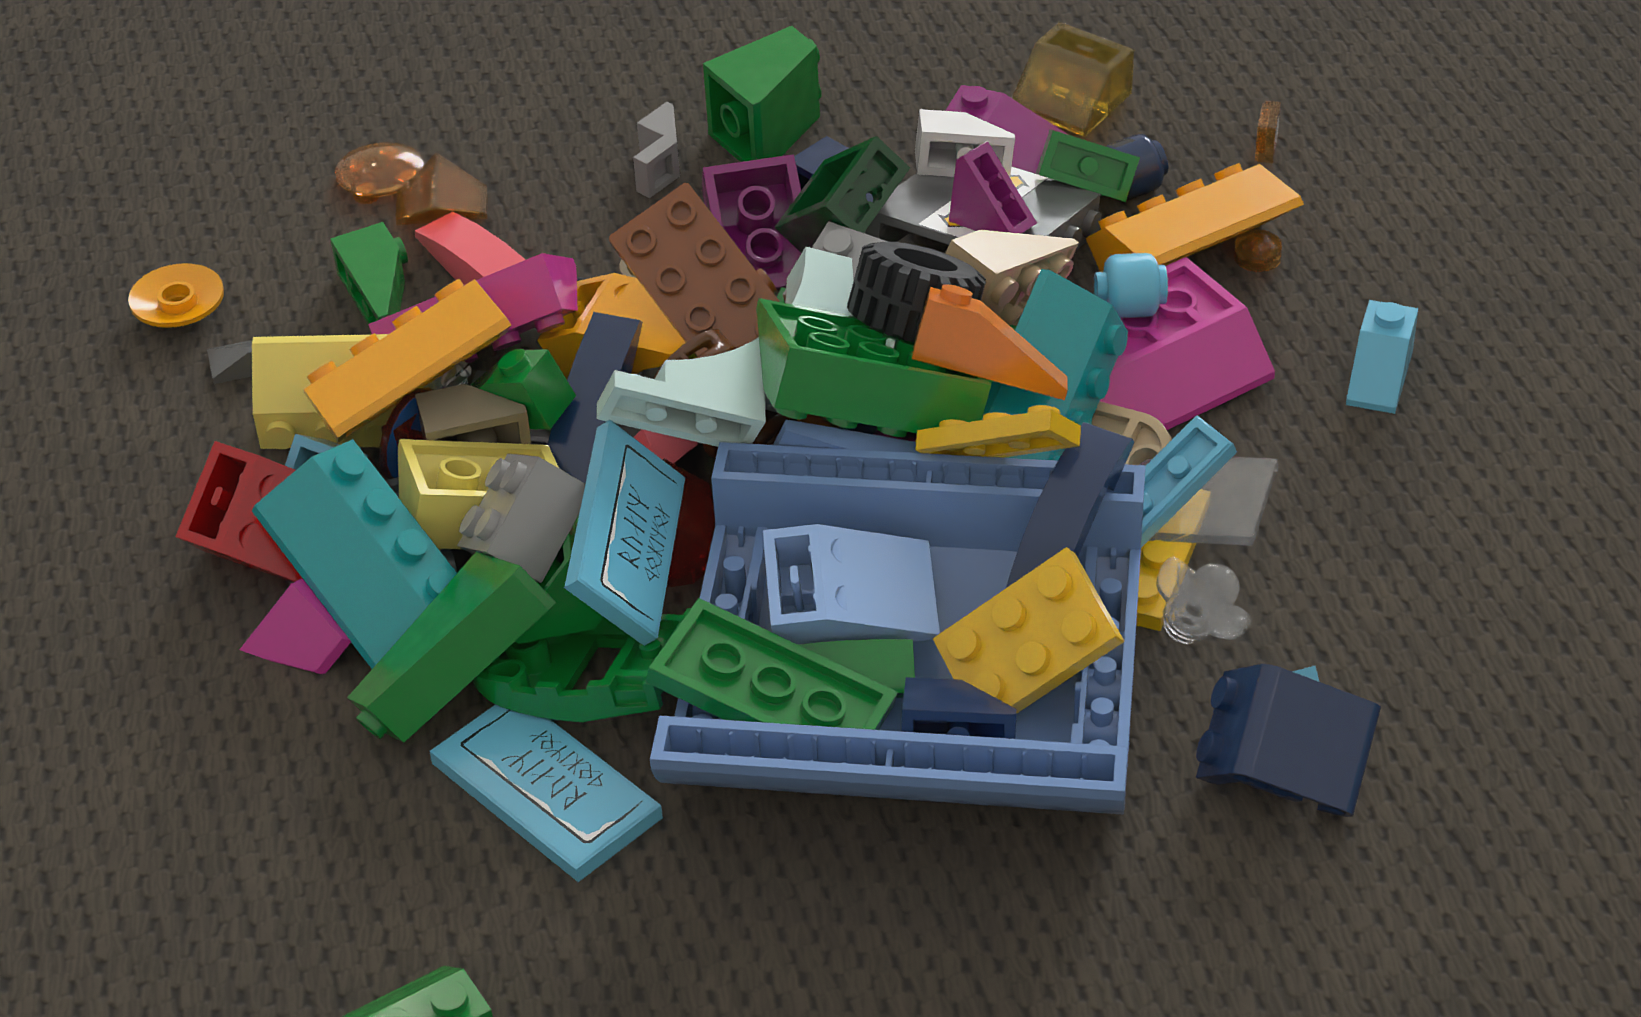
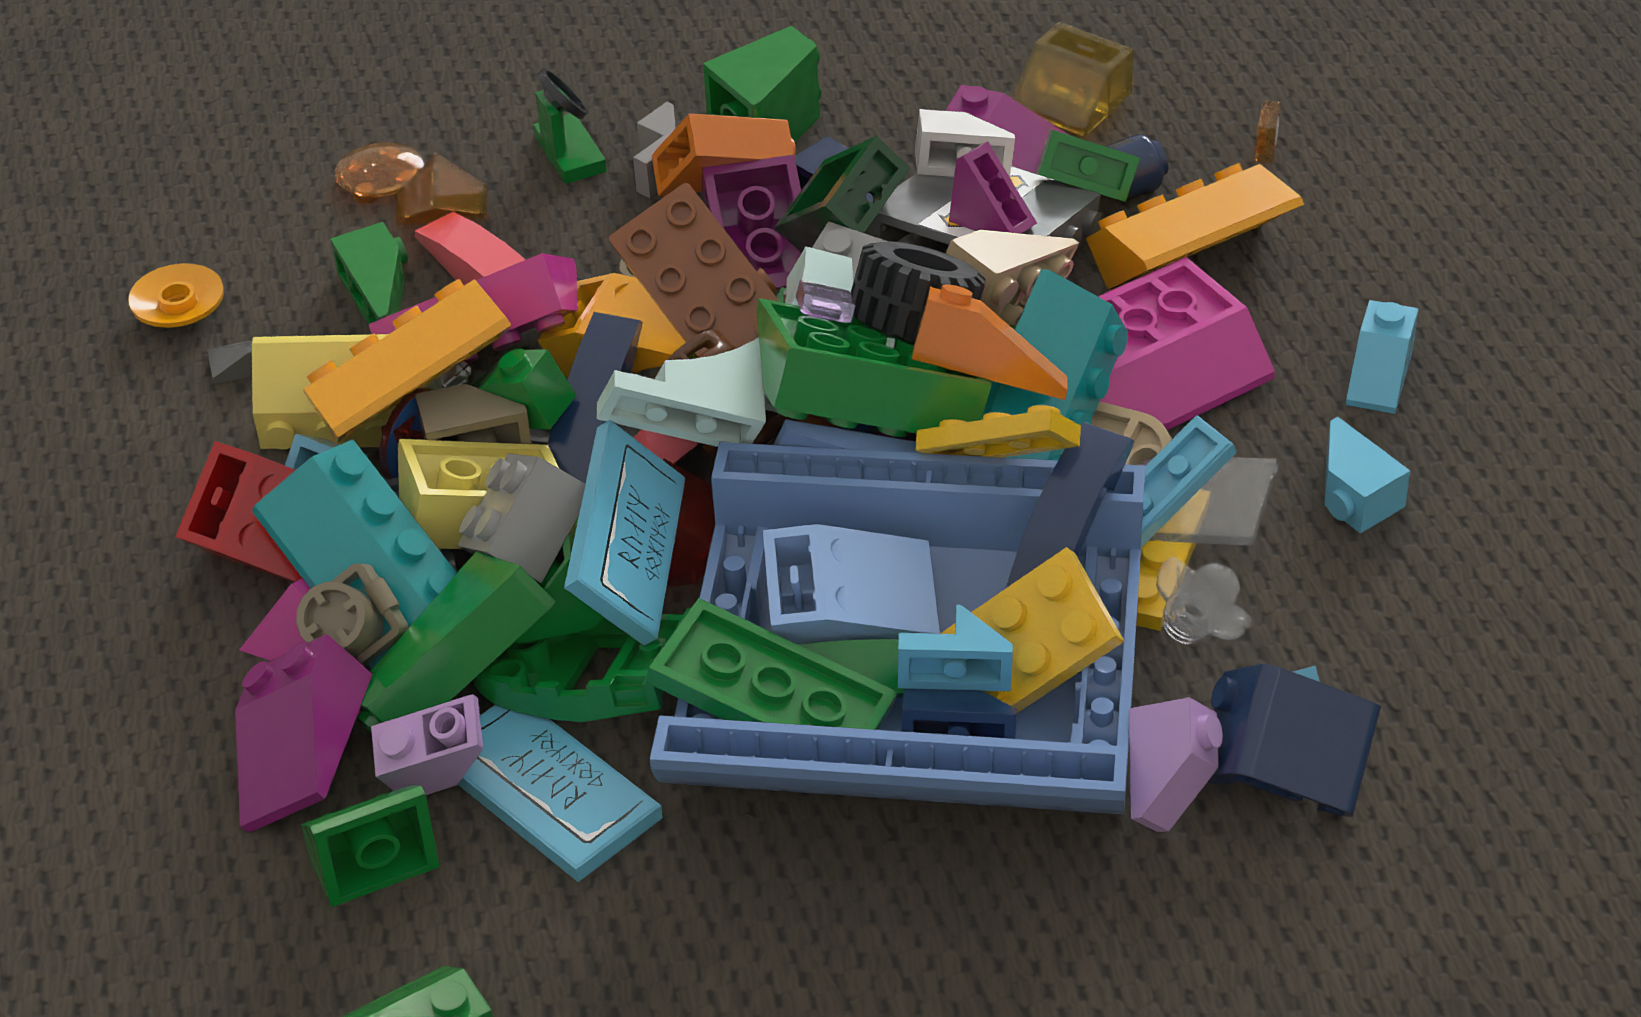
medium azure head [1094,253,1168,318] -> none
clear orange tile [1234,230,1282,272] -> none
none -> magenta slope [235,634,373,832]
none -> dark tan piece [296,564,408,666]
none -> green slope [301,785,440,907]
none -> lavender slope [371,694,483,795]
none -> green piece [533,68,607,184]
none -> orange slope [651,113,796,197]
none -> clear purple tile [796,280,855,323]
none -> medium azure slope [898,605,1013,691]
none -> lavender slope [1129,697,1223,832]
none -> medium azure slope [1324,417,1410,533]

